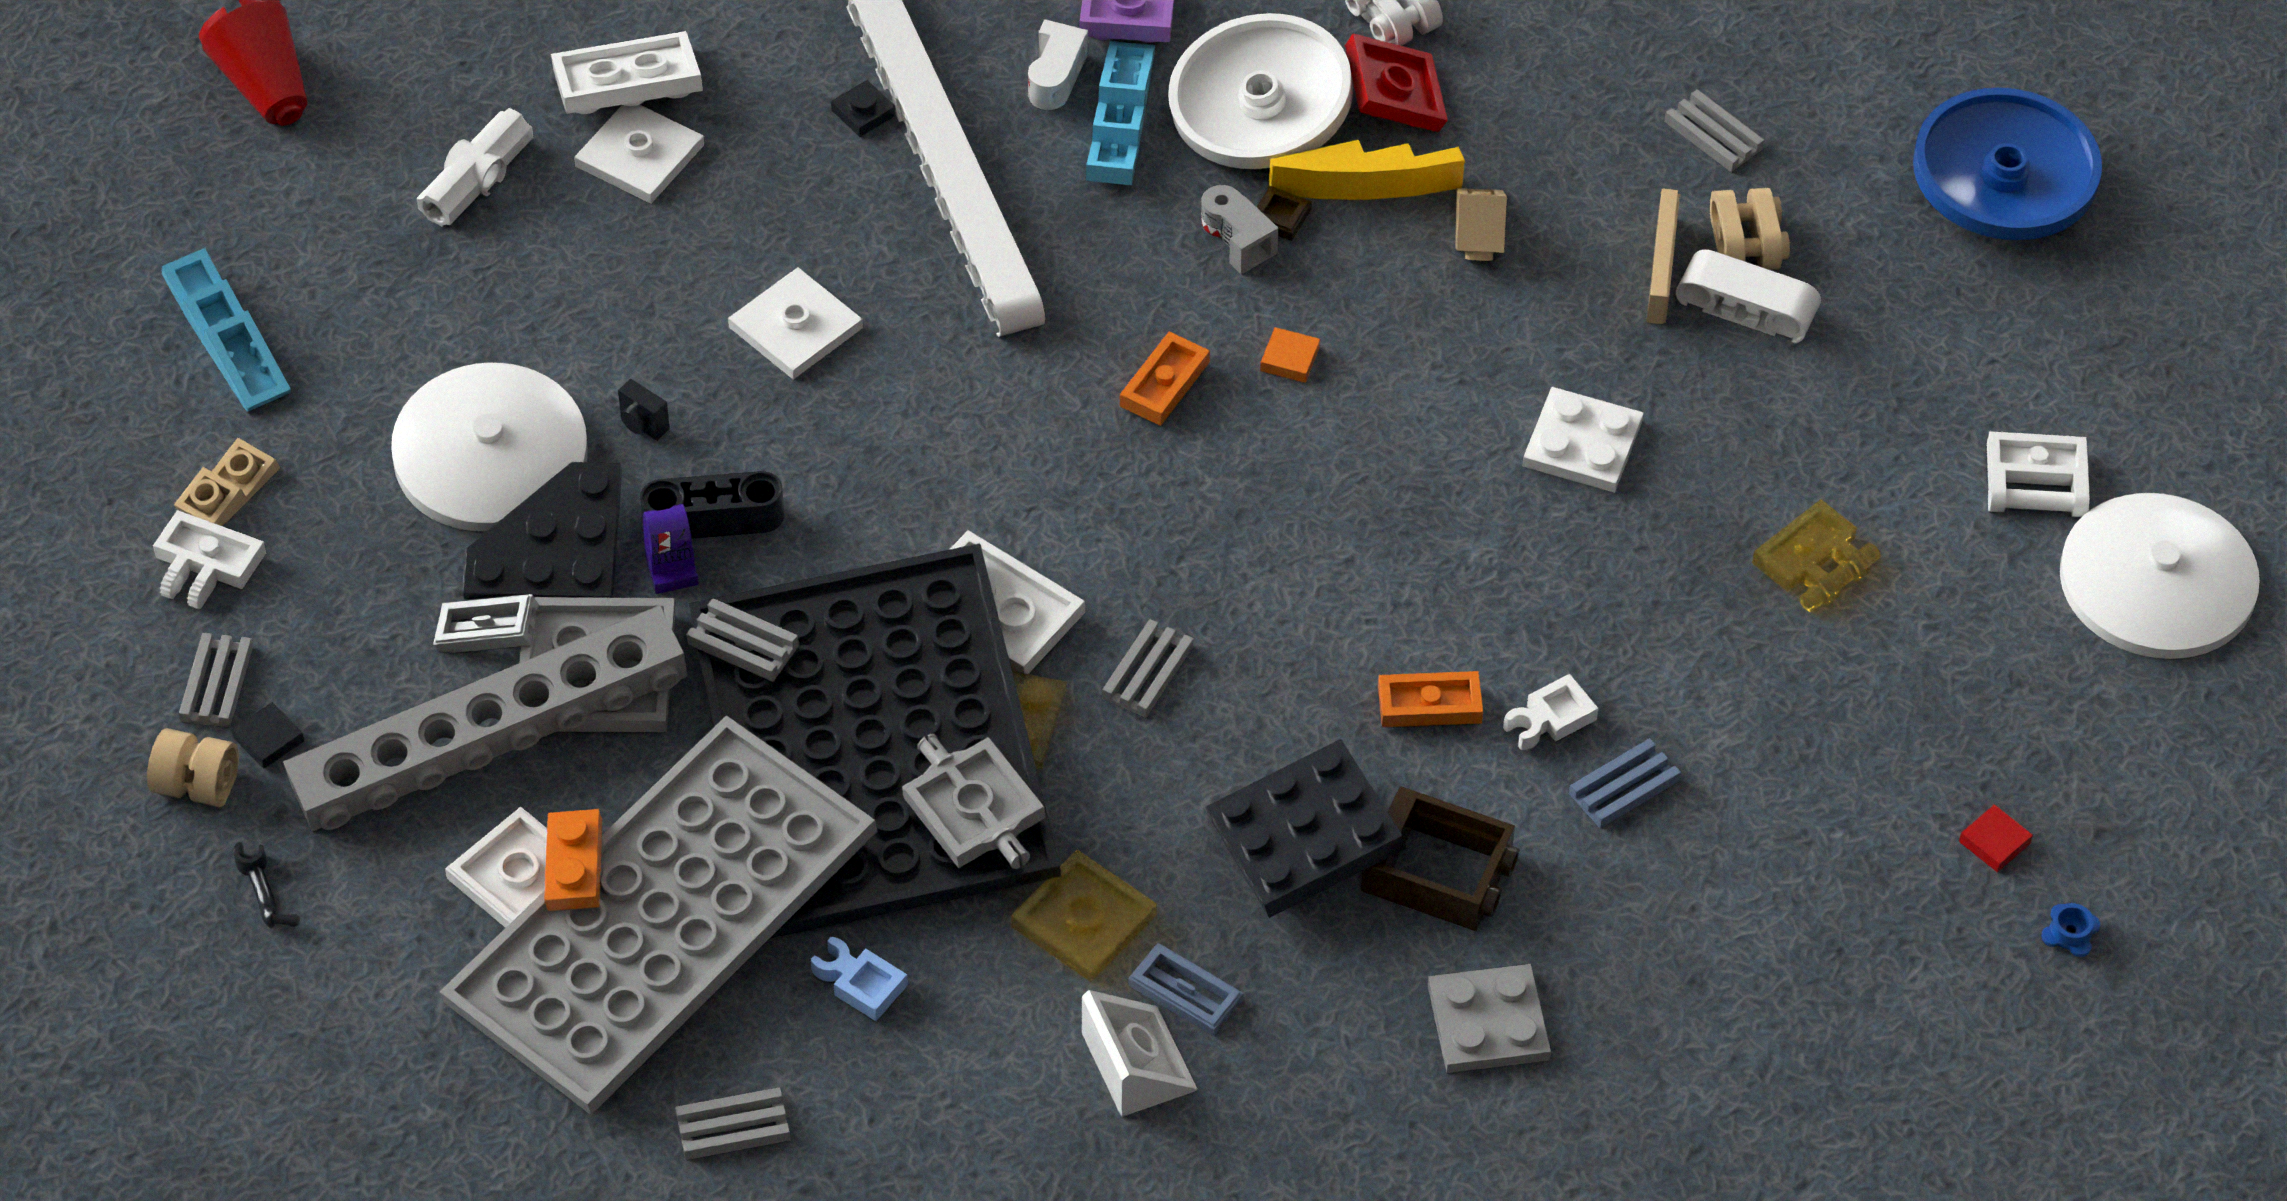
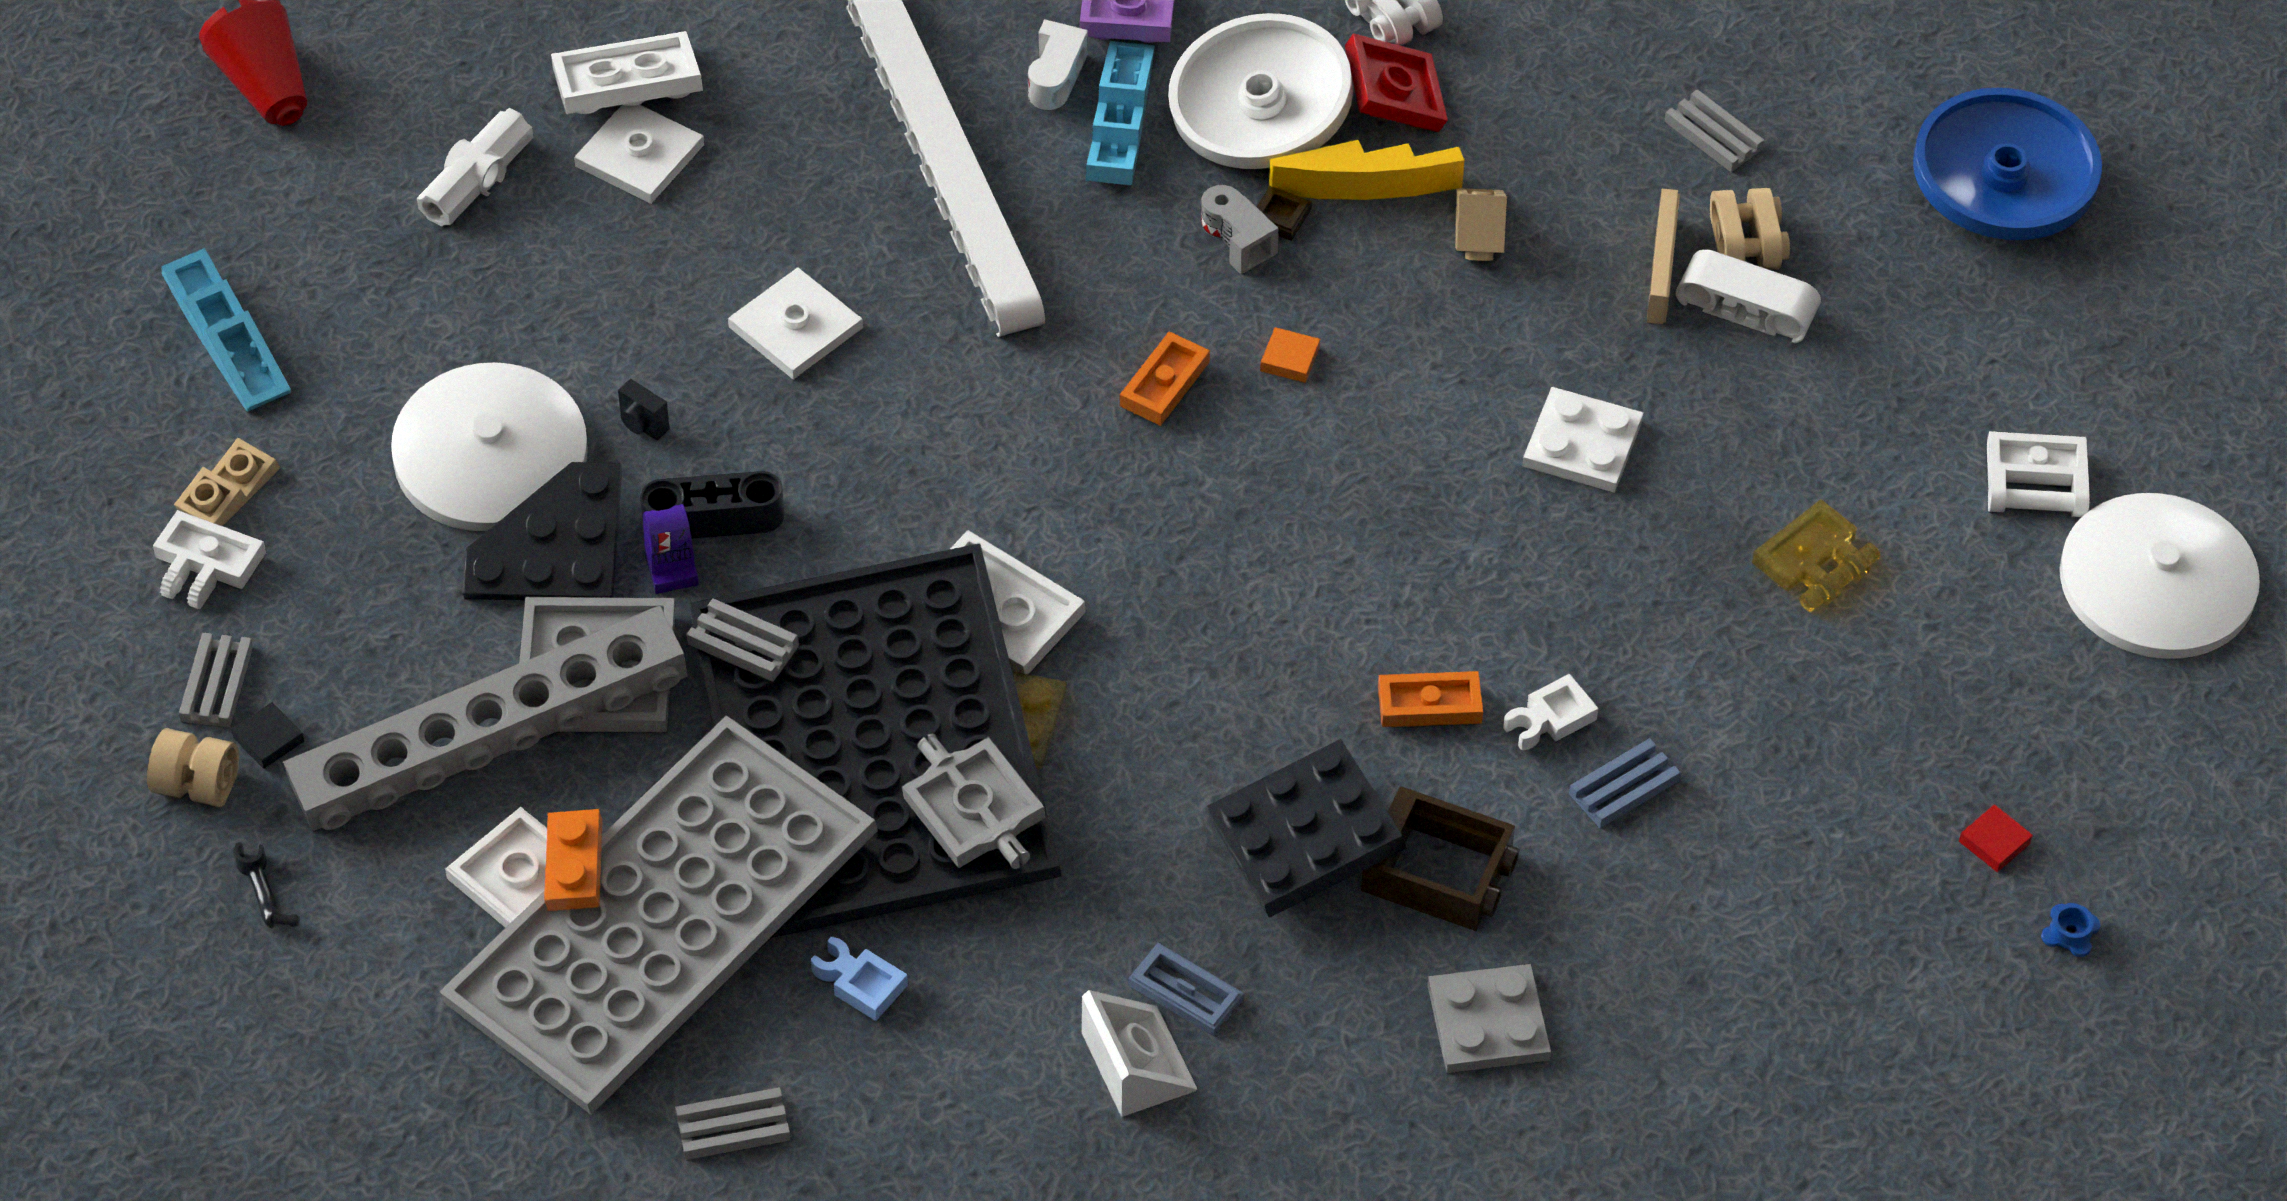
light grey tile [433,594,539,653] -> none
black plate [831,80,896,137] -> none
clear yellow plate [1011,849,1157,982] -> none
light grey tile [1102,619,1194,718] -> none

